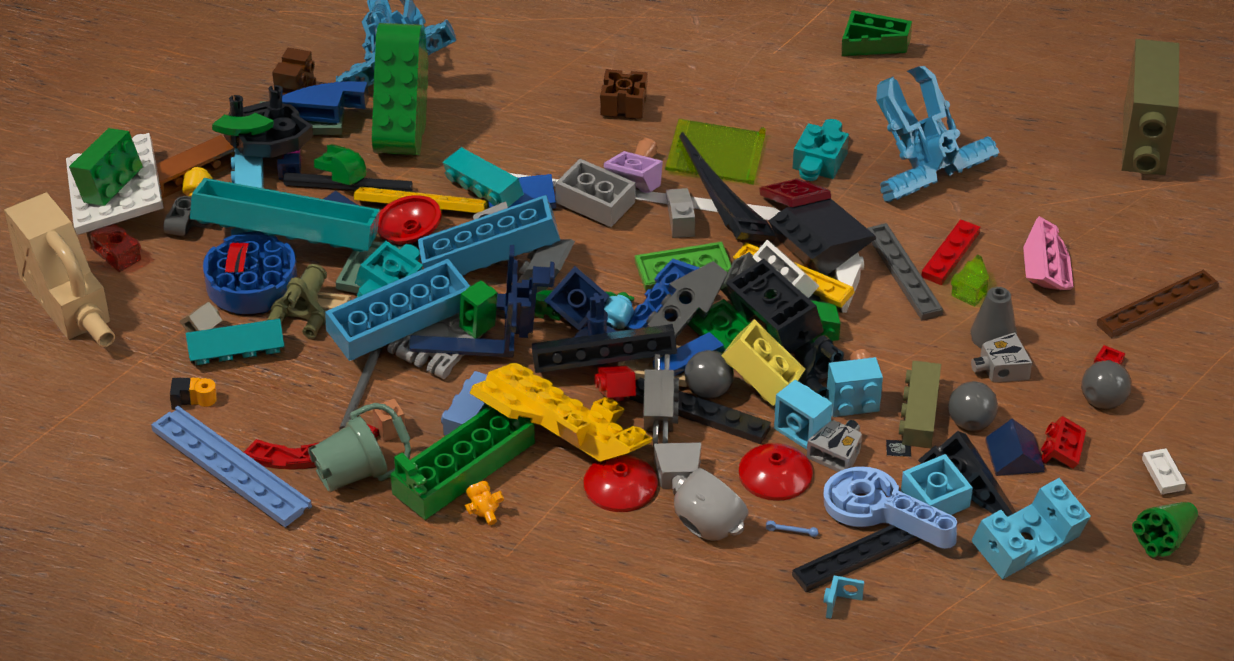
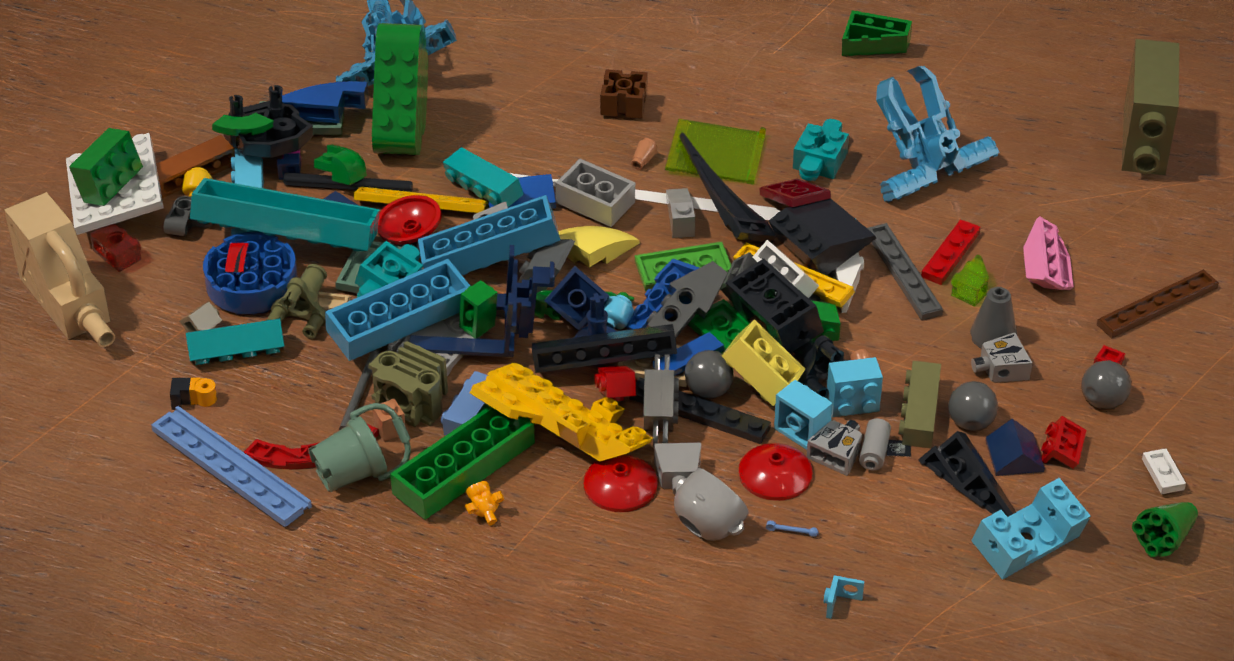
reddish brown brick [272,47,316,96] -> none
green plate [394,452,428,496] -> none
lavender slope [604,151,663,193] -> none
black tile [792,525,922,592] -> none
light blue beam [824,467,957,549] -> none
medium azure brick [901,454,973,515] -> none
none -> olive piece [368,341,448,427]
none -> light yellow brick [558,226,640,268]
none -> light grey brick [859,418,891,470]

